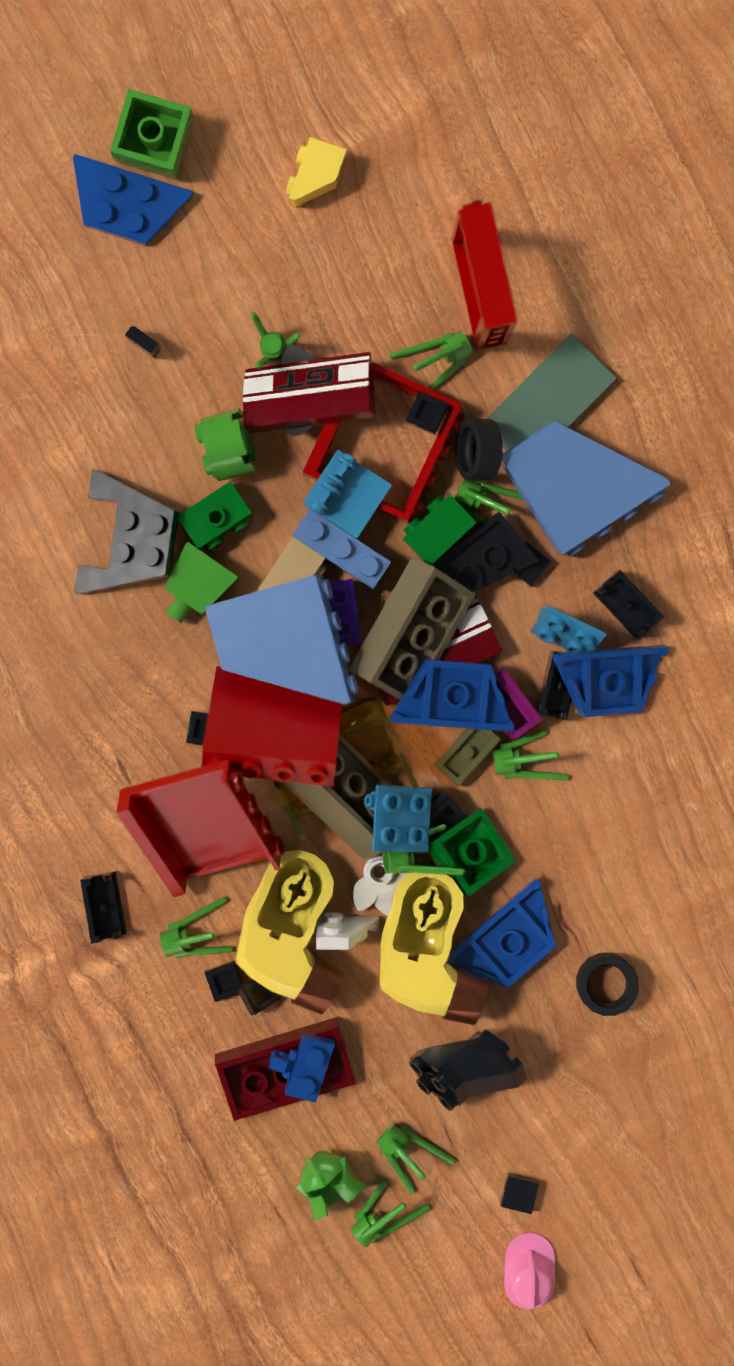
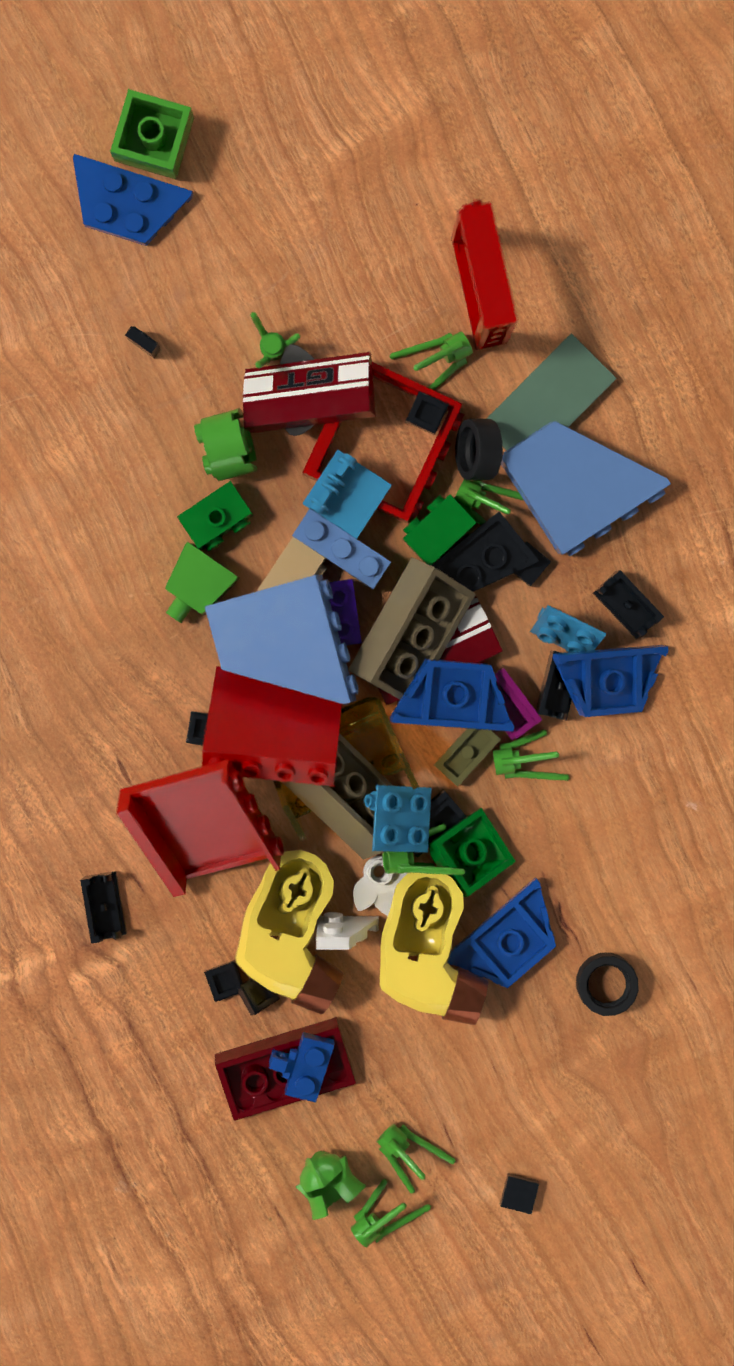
wing [74,470,180,595] -> none
bright green plant [160,897,234,958] -> none
light yellow slope [285,137,347,208] -> none
black brick [409,1030,527,1111] -> none
bright pink piece [504,1232,555,1309] -> none

